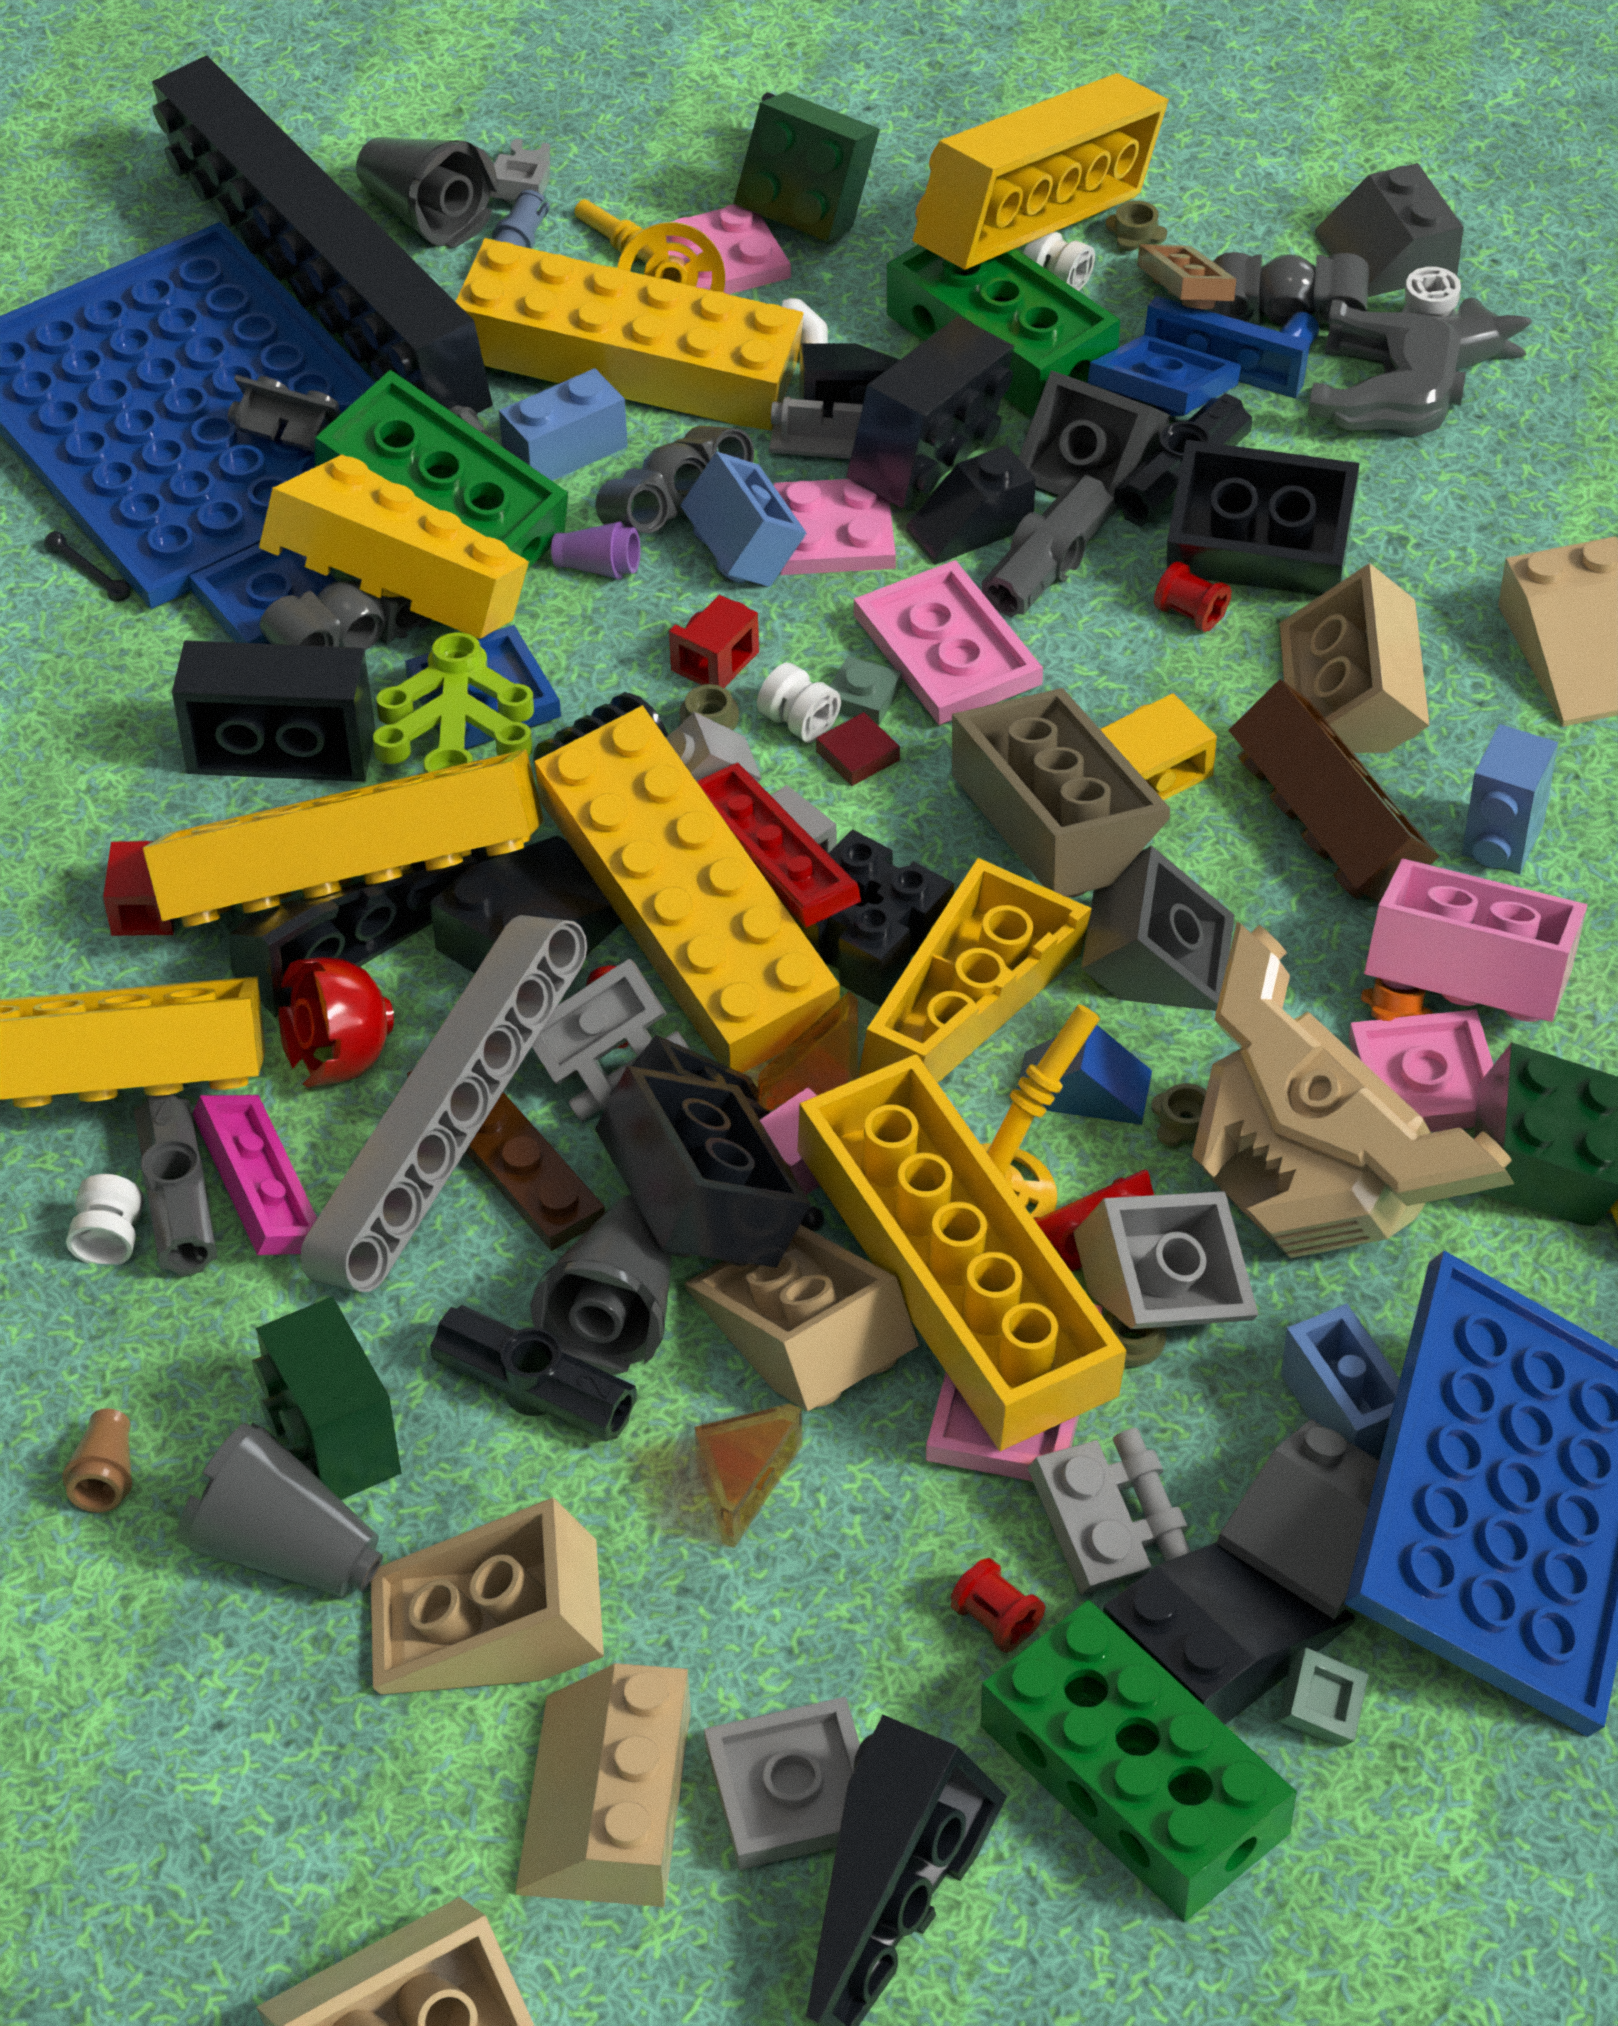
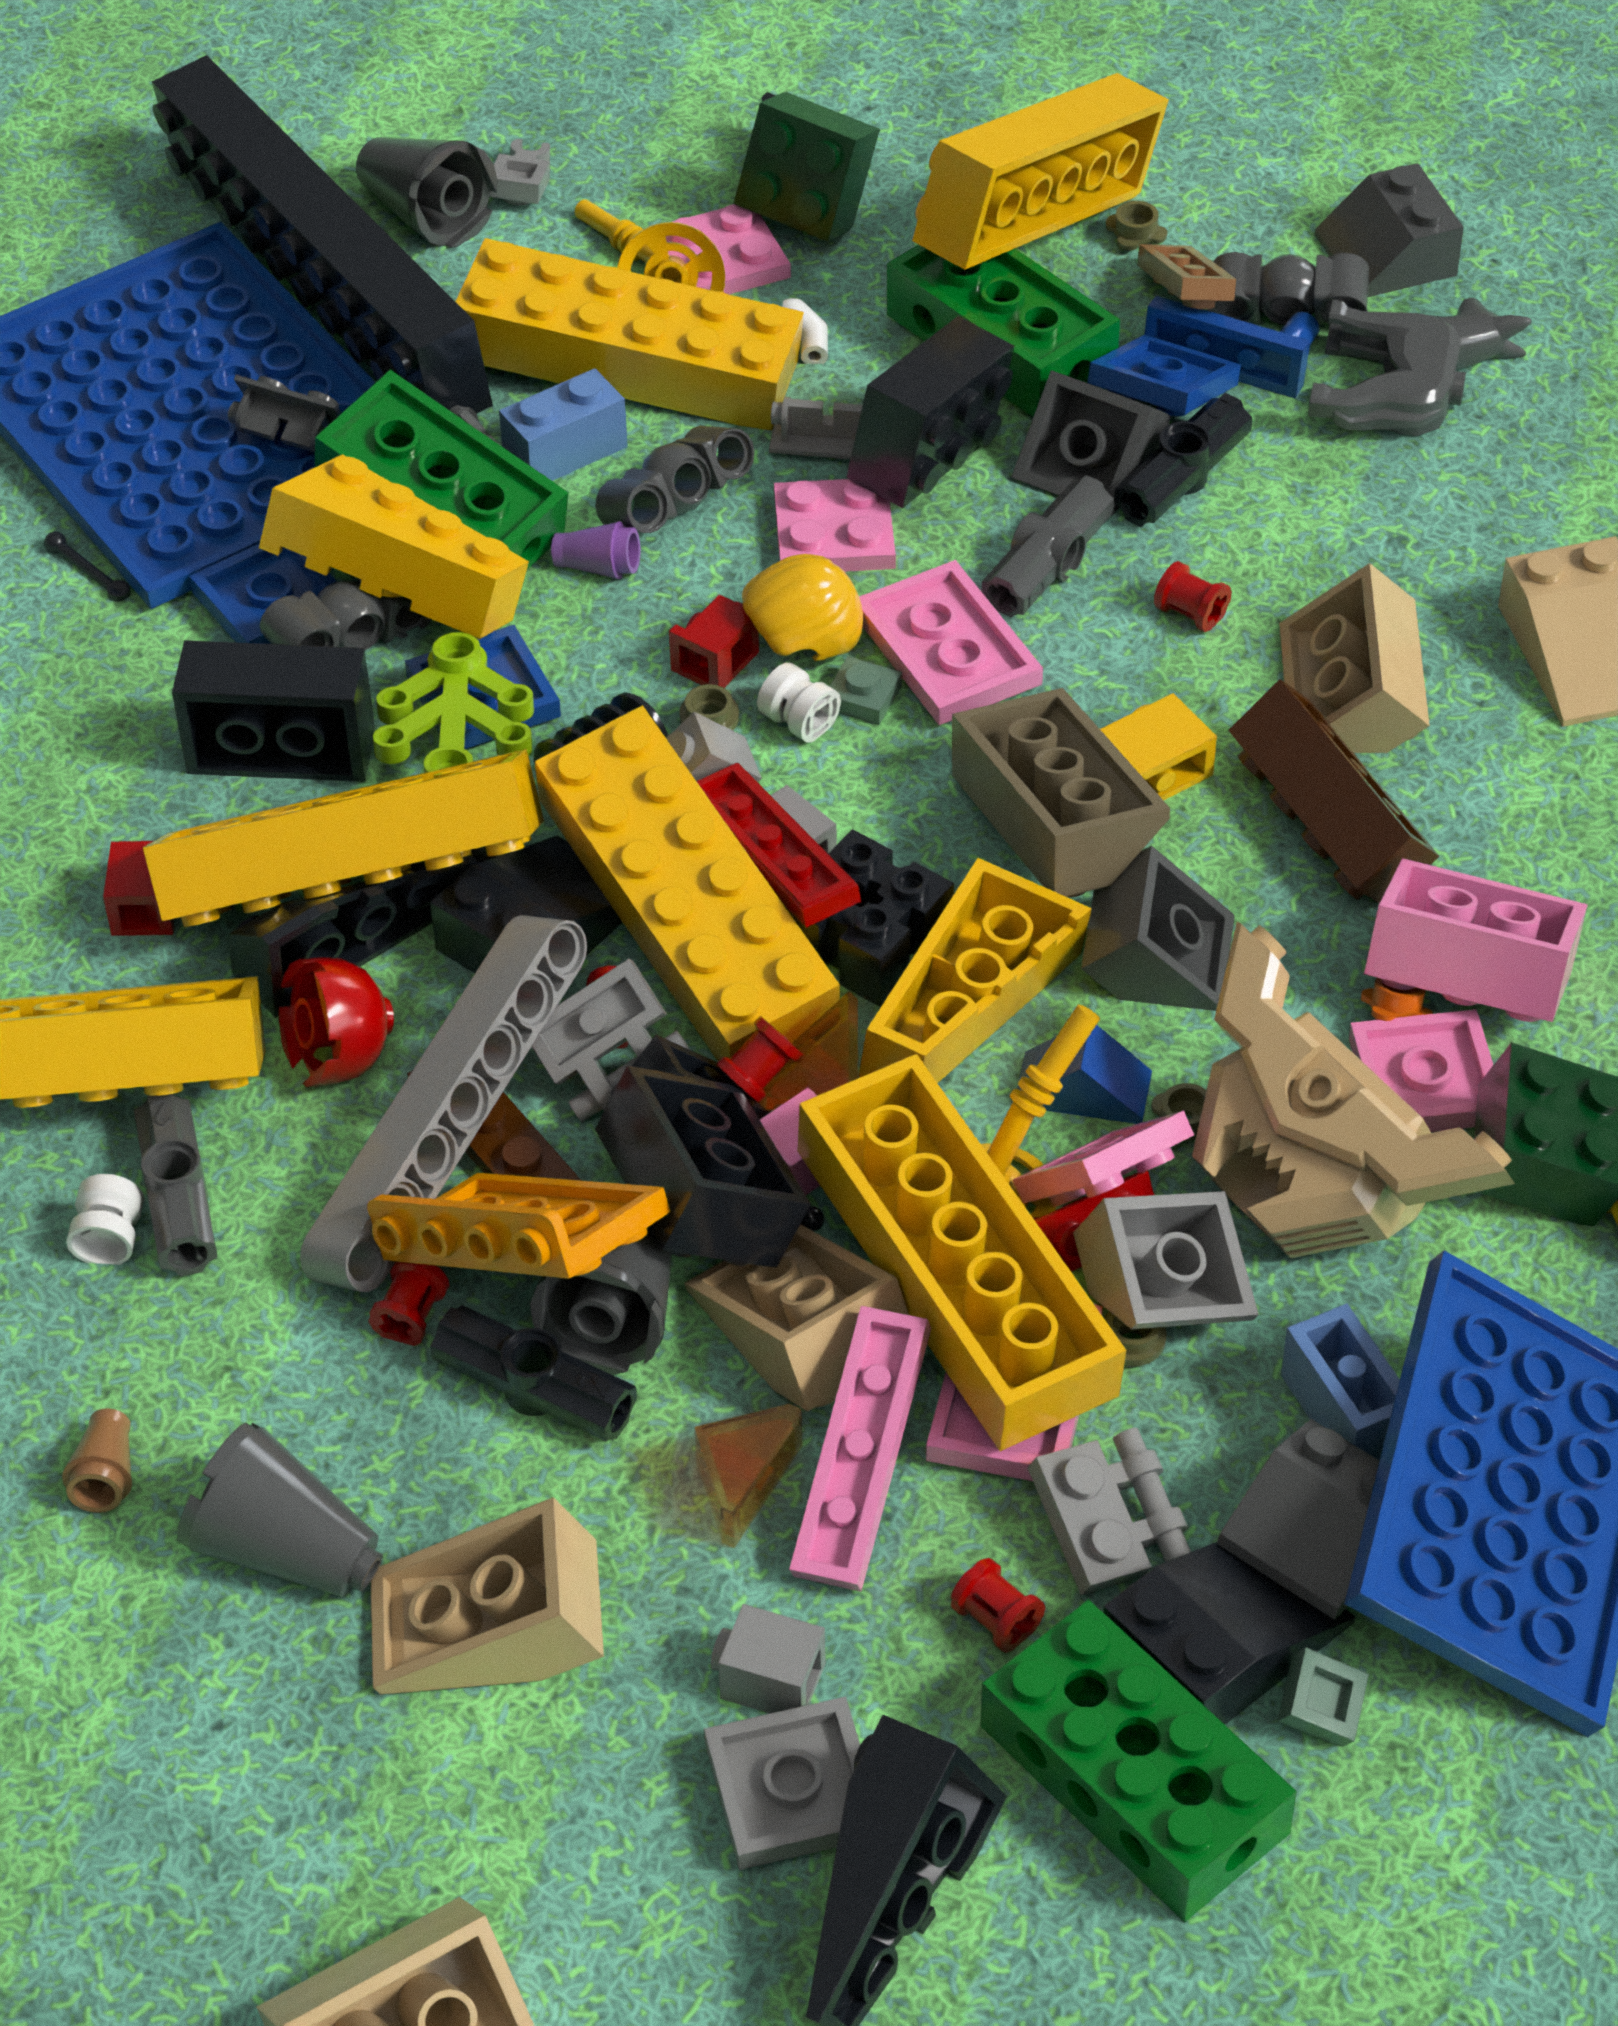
dark pink plate [192,1095,317,1255] -> none
dark green brick [252,1296,402,1500] -> none
sand blue pin [492,190,550,249] -> none
tan slope [516,1663,691,1907] -> none
medium blue brick [680,451,807,587] -> none
black slope [799,343,900,418] -> none
dark red tile [816,712,900,786] -> none
black slope [906,445,1036,565] -> none
white wheel [1023,232,1095,291] -> none
black brick [1167,440,1360,596] -> none
white wheel [1402,267,1461,317] -> none
medium blue brick [1462,724,1558,874] -> none
none -> light orange bracket [367,1173,671,1279]
none -> red bush [368,1261,450,1346]
none -> light grey brick [711,1604,826,1713]
none -> red bush [716,1015,803,1103]
none -> yellow piece [742,554,863,661]
none -> bright pink plate [789,1306,931,1592]
none -> bright pink plate [1013,1111,1194,1207]

